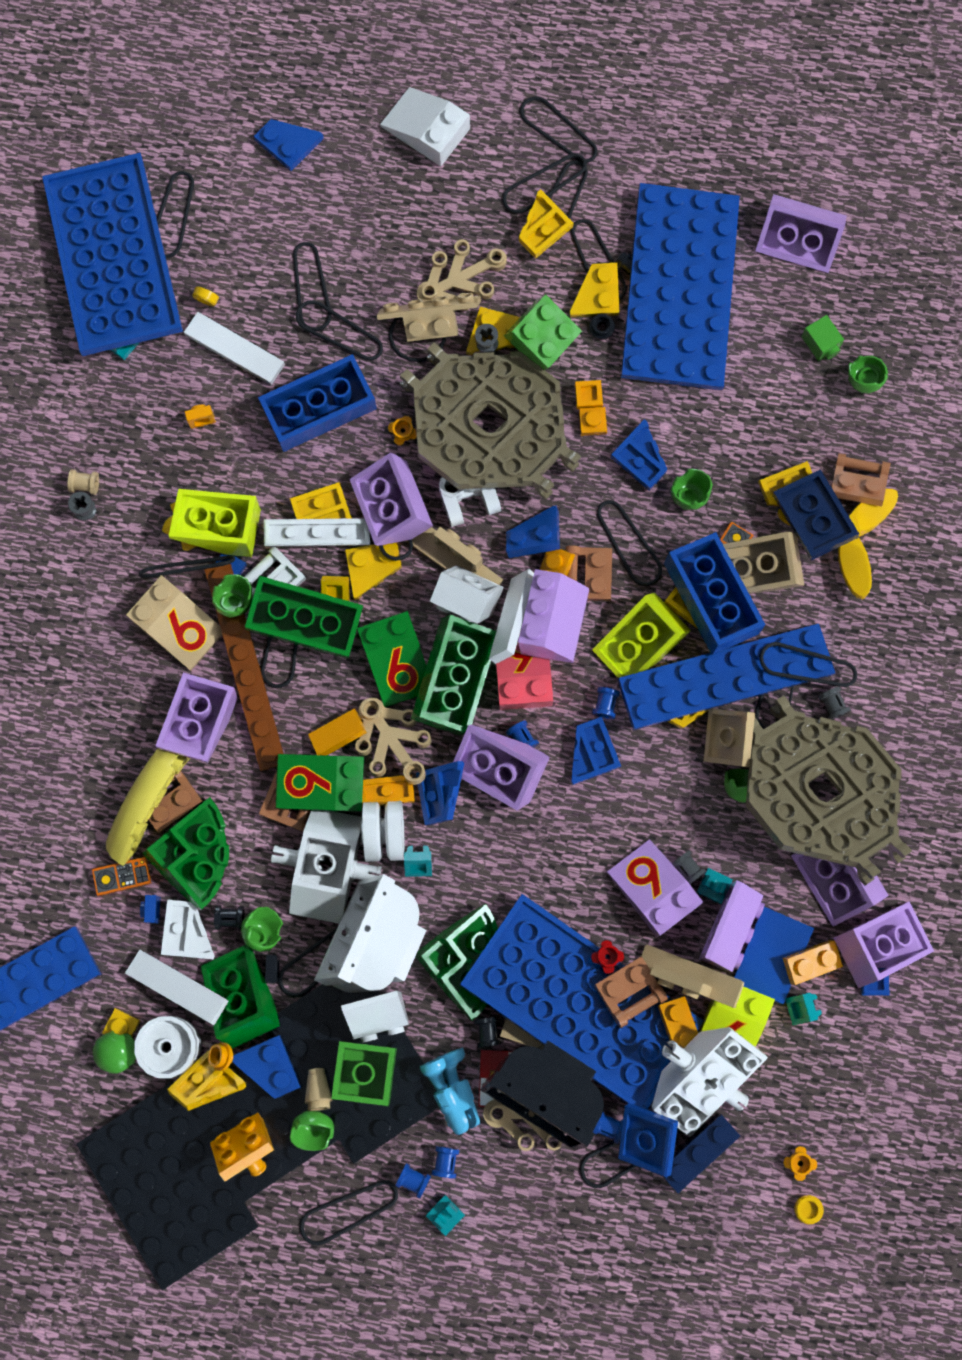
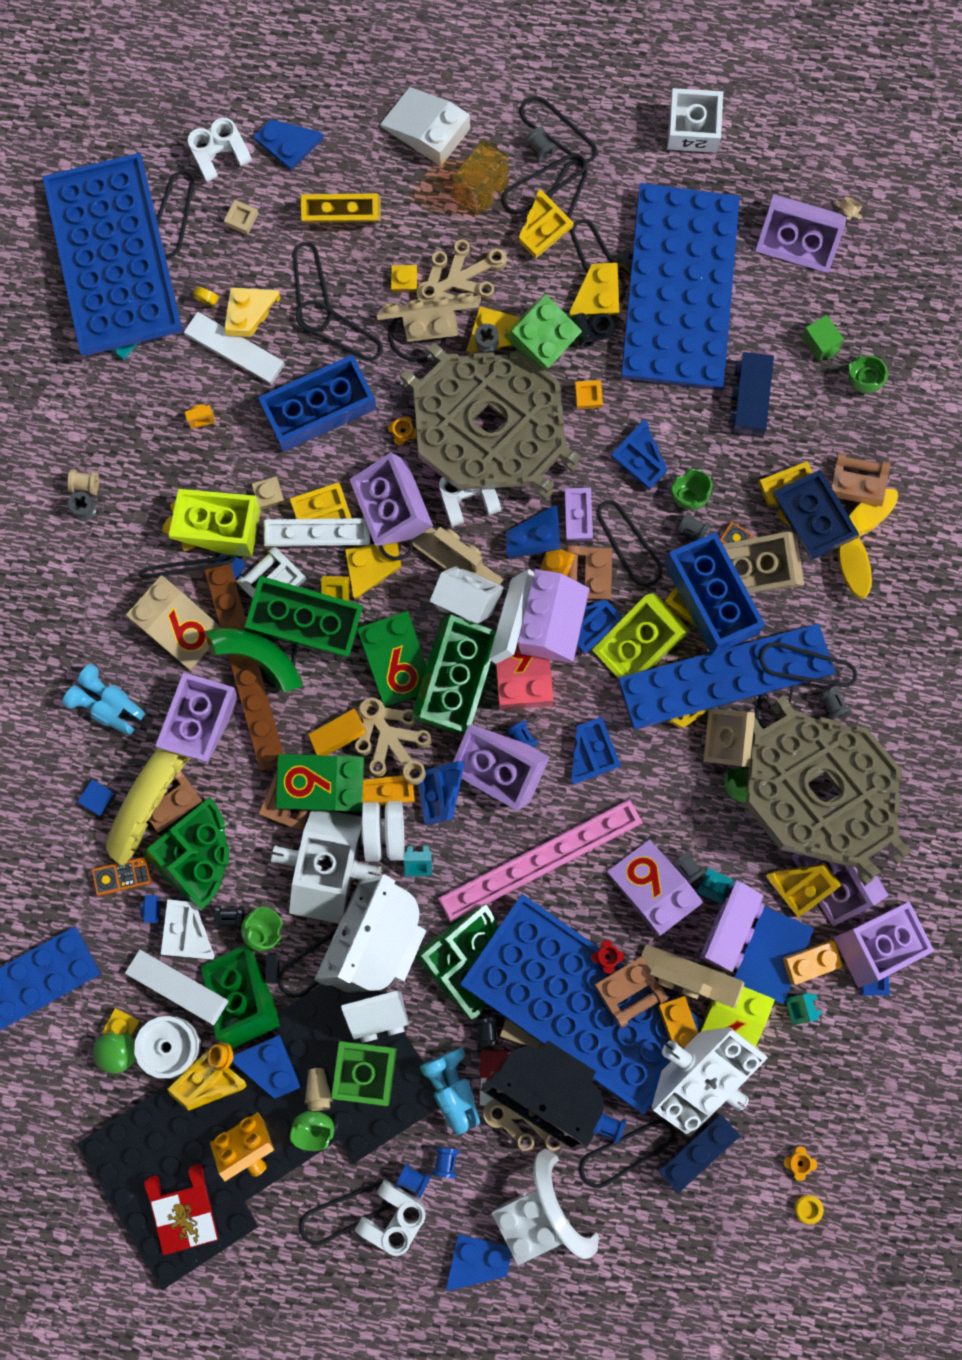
bright green hair [212,574,253,618] -> none
teal tile [426,1194,465,1236] -> none
light orange plate [579,407,607,436] -> none
blue bush [592,687,620,719] -> none
blue tile [618,1103,678,1177] -> none
none -> medium azure piece [62,663,145,736]
none -> blue tile [78,779,116,817]
none -> flag [144,1164,219,1255]
none -> white piece [188,118,252,182]
none -> green brick [204,628,304,693]
none -> tan plate [224,199,259,235]
none -> yellow wing [224,288,280,337]
none -> tan plate [252,476,285,510]
none -> yellow brick [301,193,381,223]
none -> white piece [355,1180,425,1256]
none -> yellow plate [391,265,417,293]
none -> bright pink tile [438,799,642,923]
none -> blue wing [446,1233,512,1290]
none -> clear yellow brick [453,138,509,216]
none -> white piece [492,1149,599,1265]
none -> dark grey bush [525,127,557,162]
none -> lavender plate [565,488,593,542]
none -> black pin [571,313,596,348]
none -> blue wing [577,600,623,655]
none -> white brick [667,88,723,153]
none -> dark grey bush [676,512,711,540]
none -> dark blue brick [728,352,774,437]
none -> yellow wing [766,863,842,918]
none -> tan plate [835,197,862,220]

